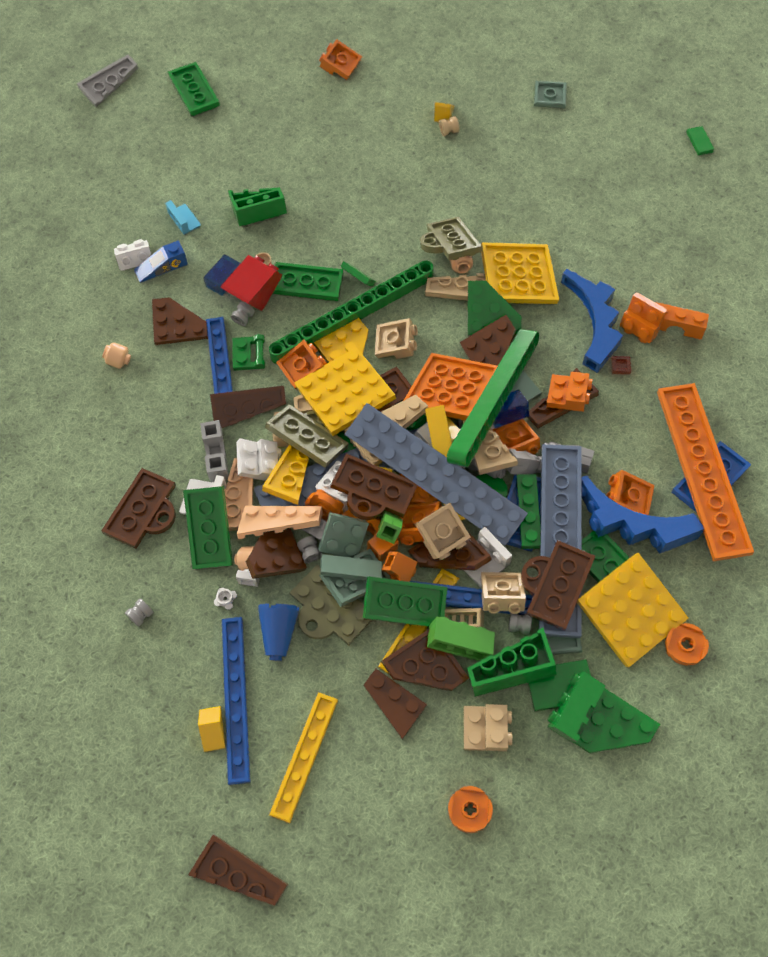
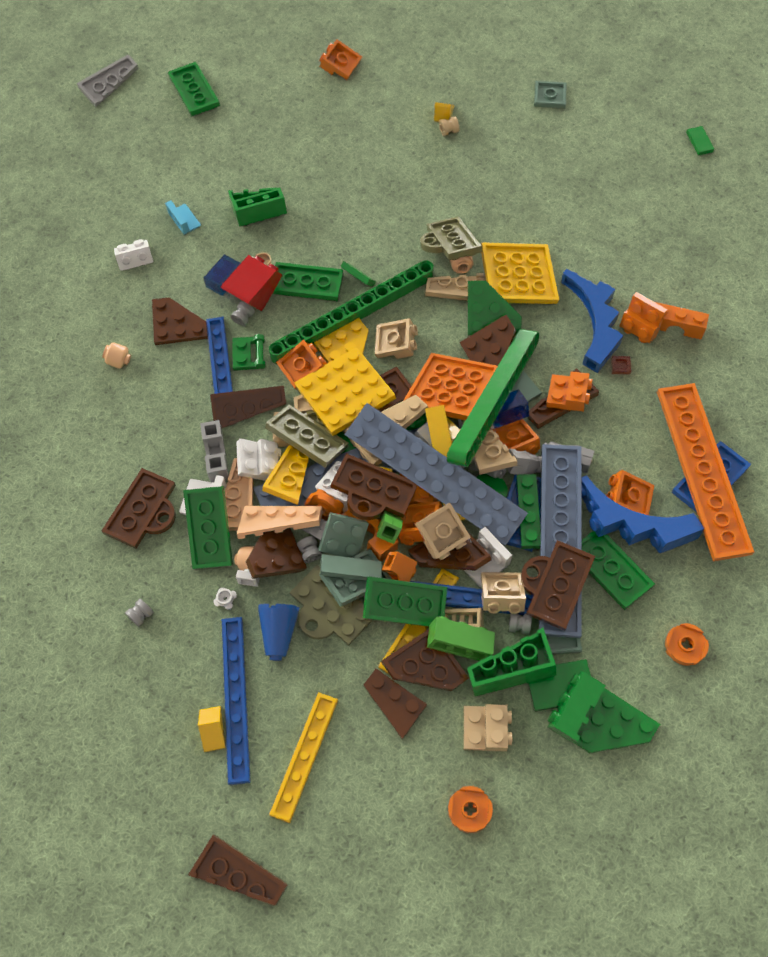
slope [134,240,188,283] -> none
yellow plate [577,553,689,668] -> none

